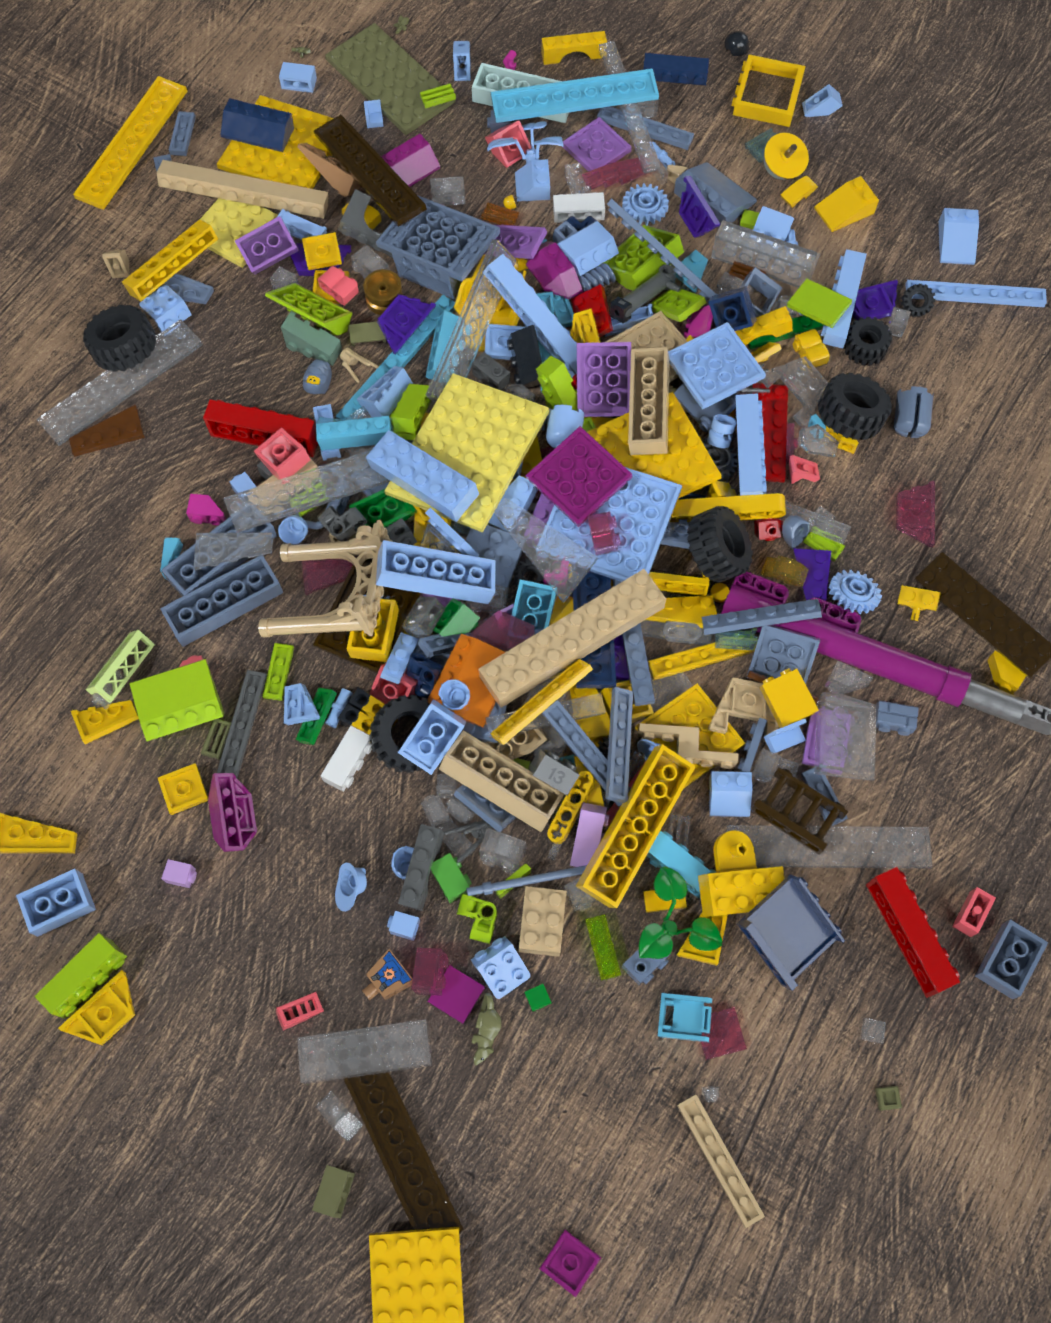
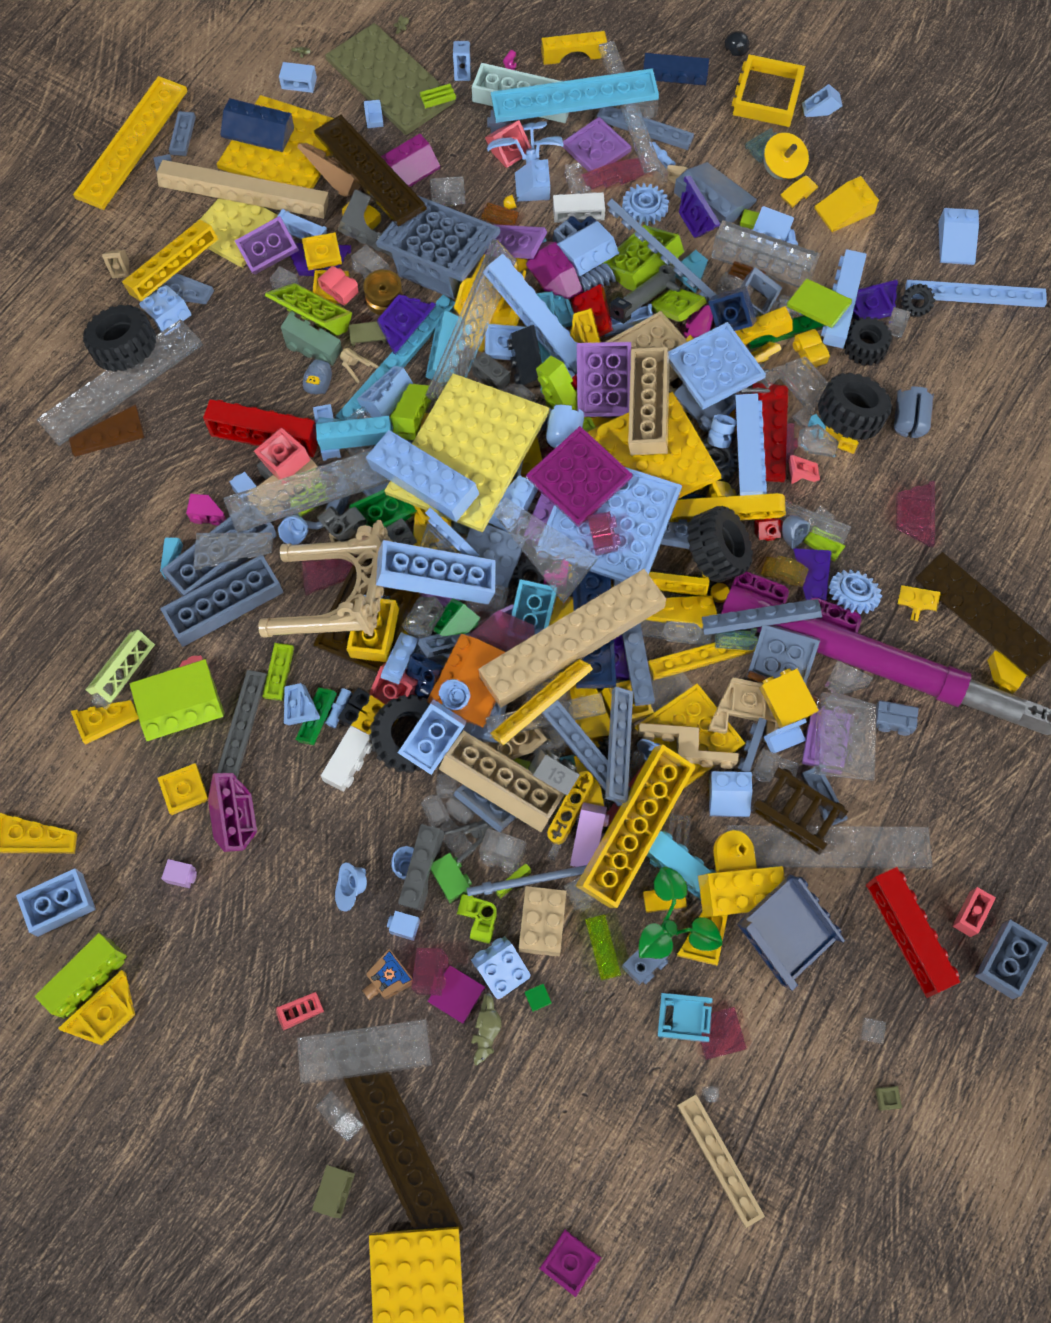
olive tile [201,719,231,760] -> none

